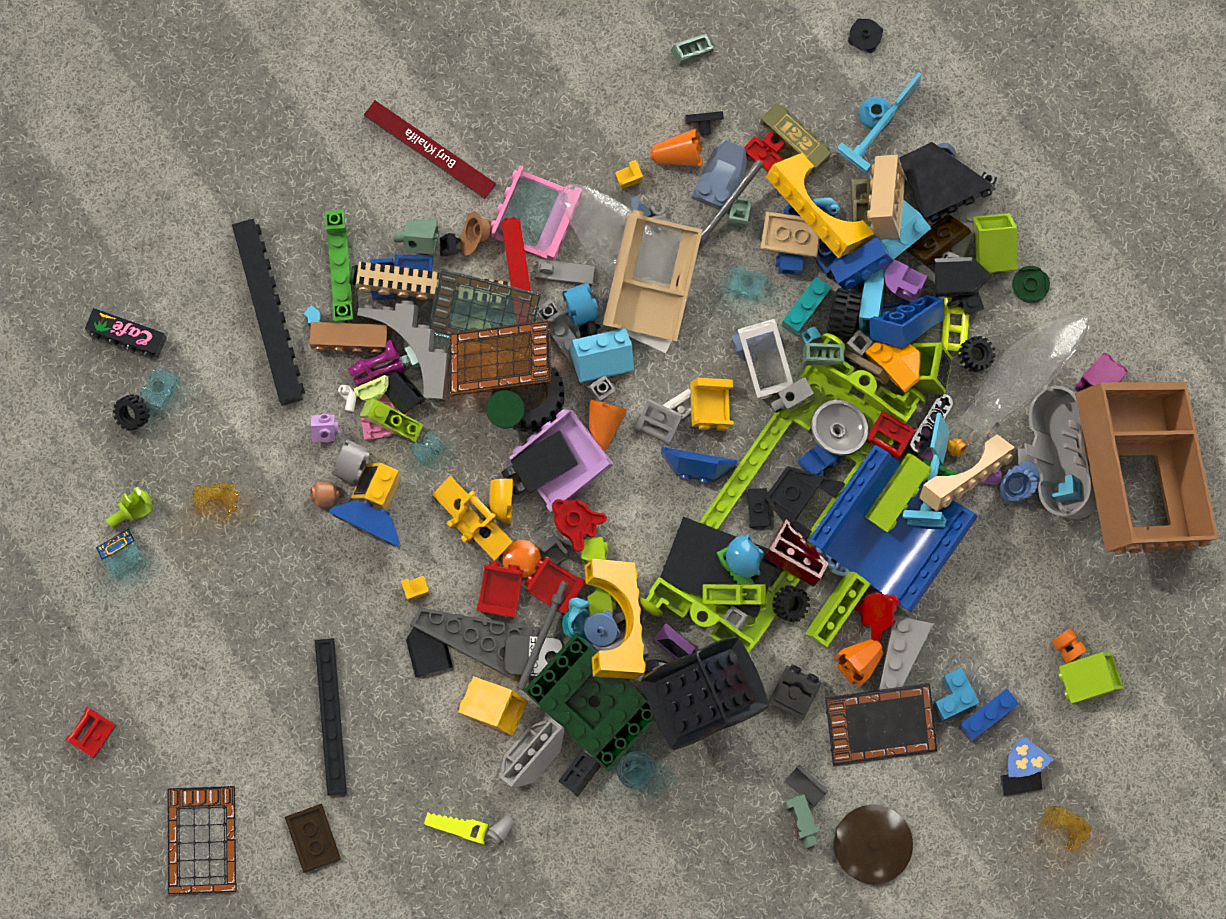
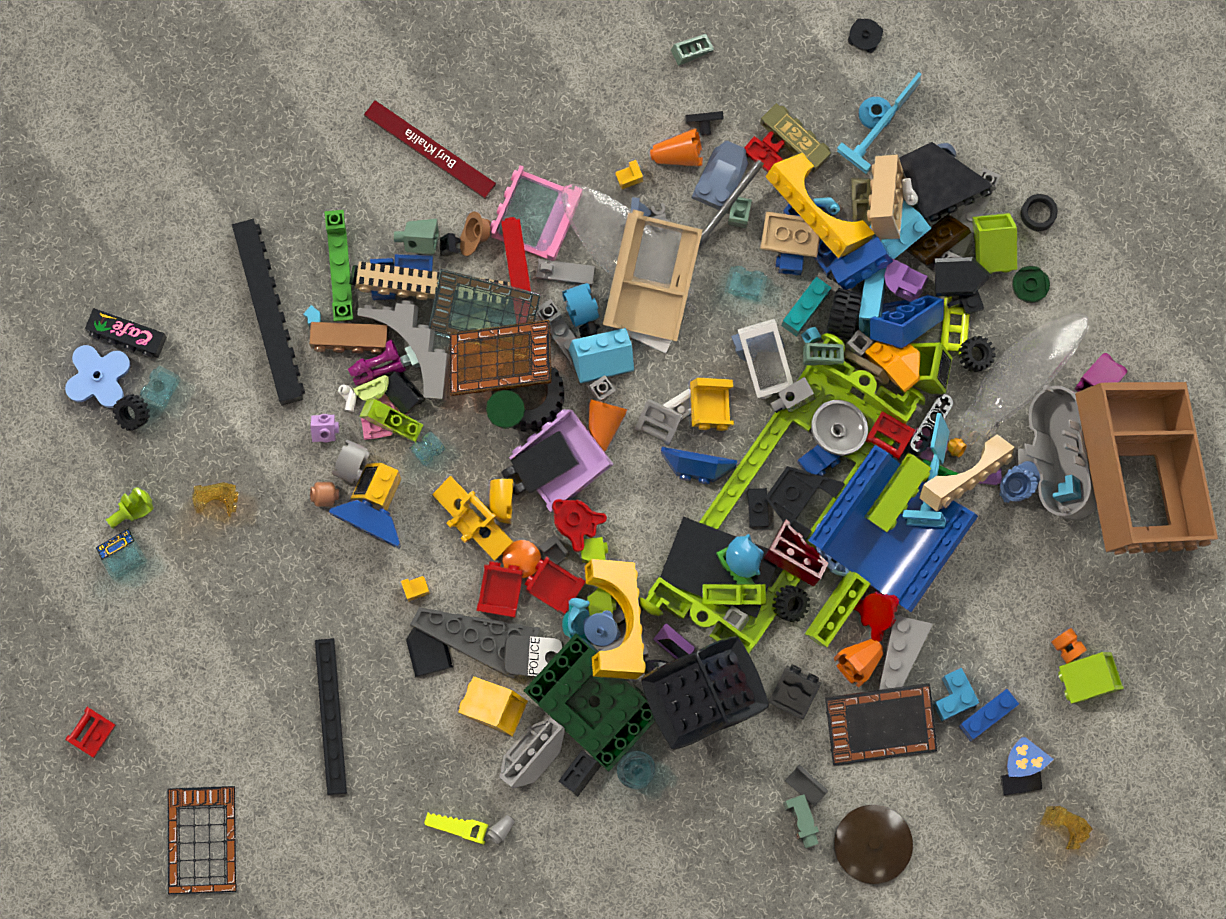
dark brown tile [285,803,341,873] -> none
dark grey bar [517,581,568,690] -> none
none -> light blue plant [65,345,130,408]
none -> white arm [901,178,918,205]
none -> black tyre [1020,194,1058,232]

